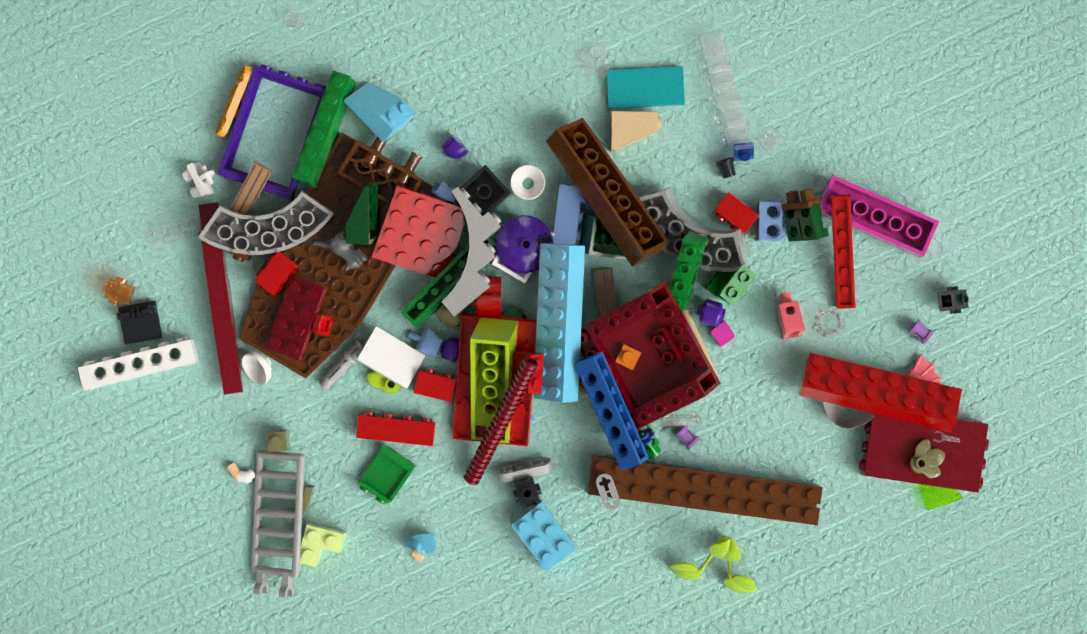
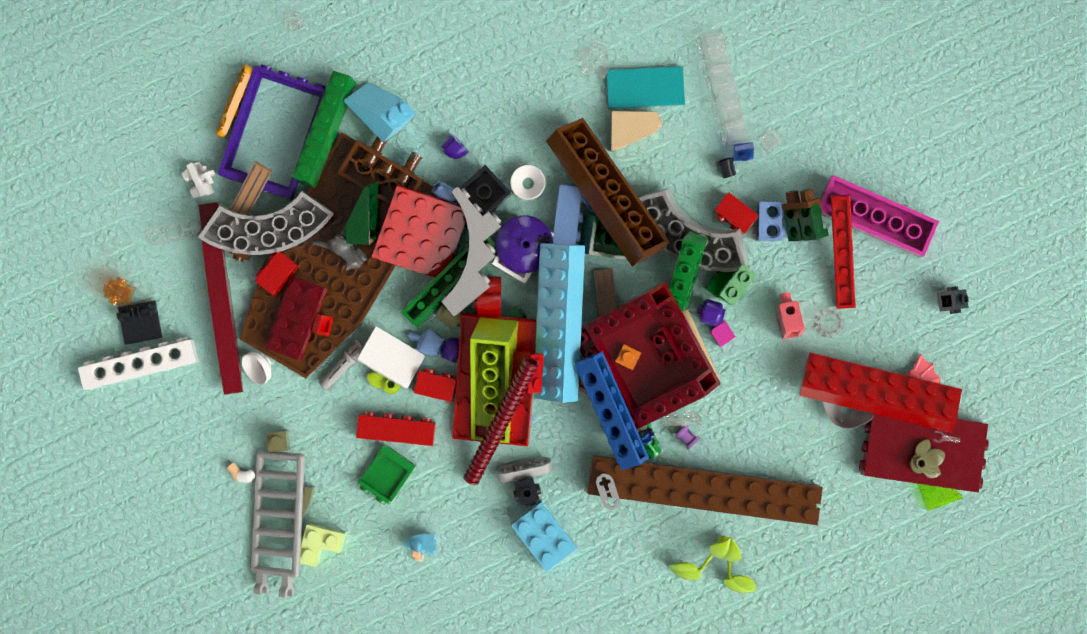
medium lavender bush [908,319,934,344] -> none

